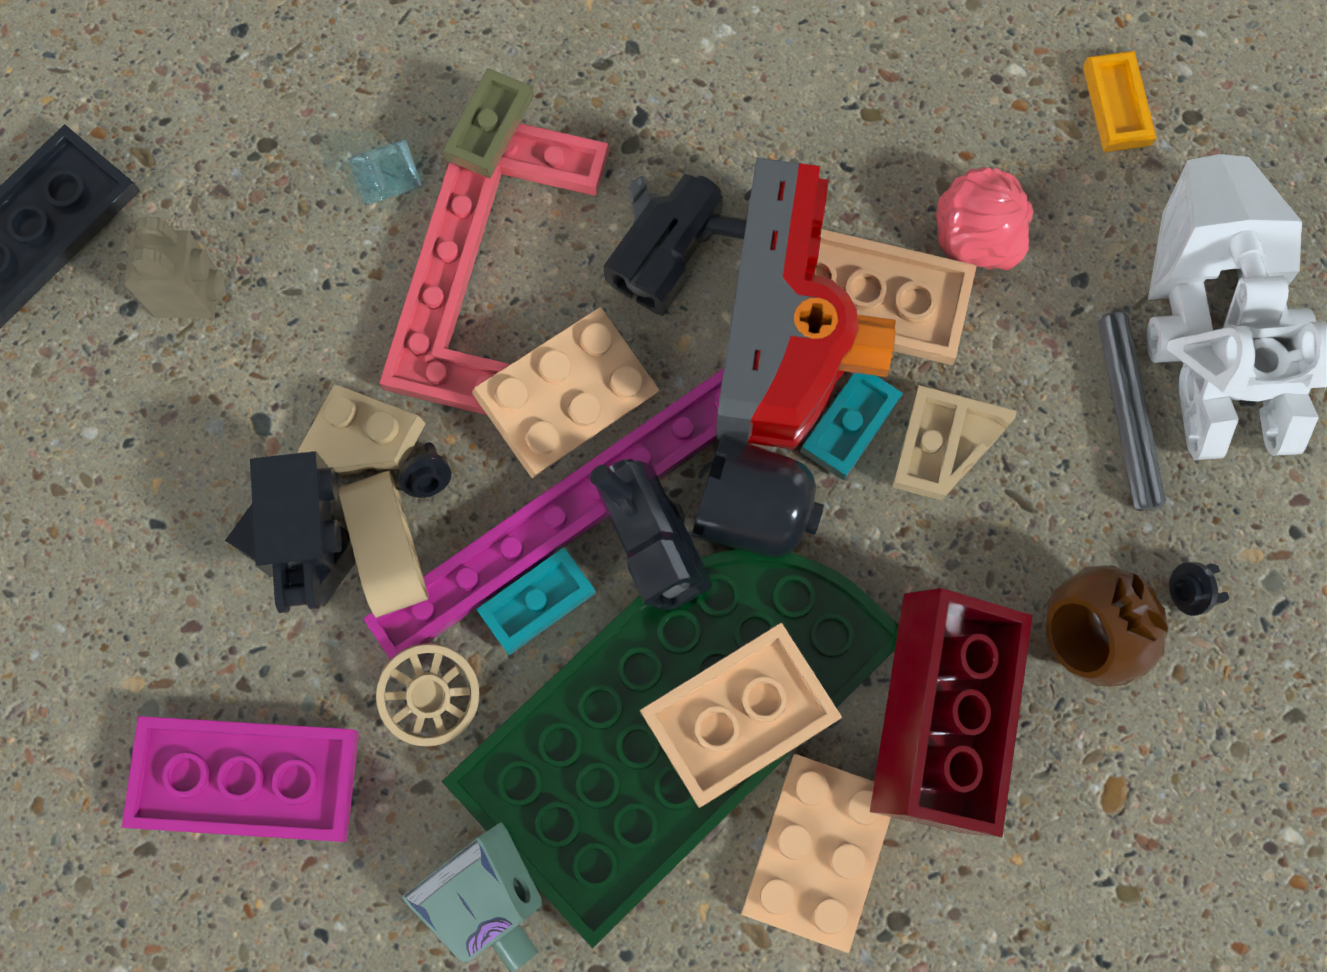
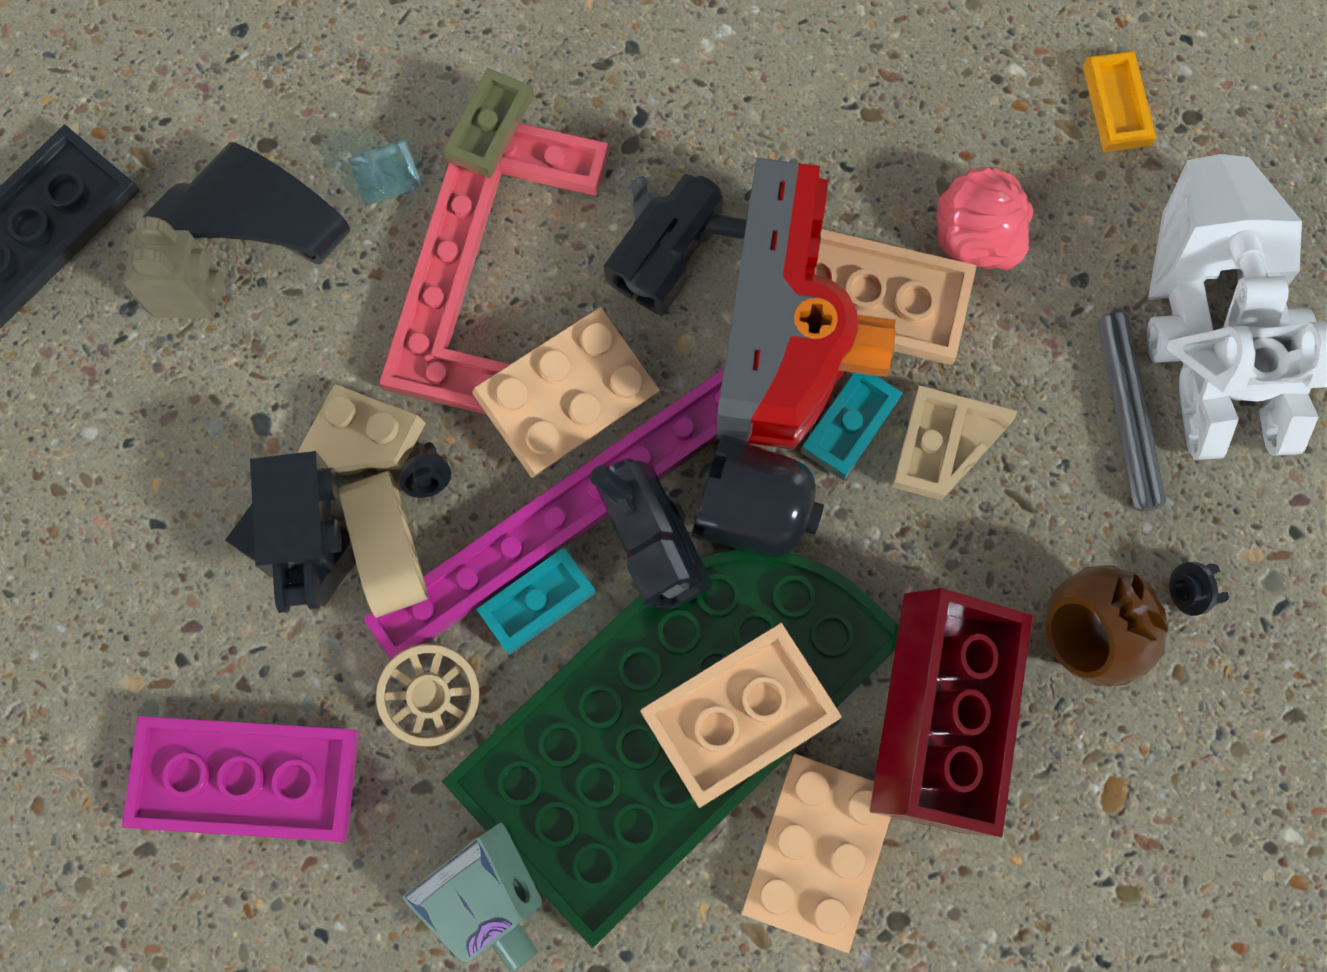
none -> black panel [143,142,350,265]

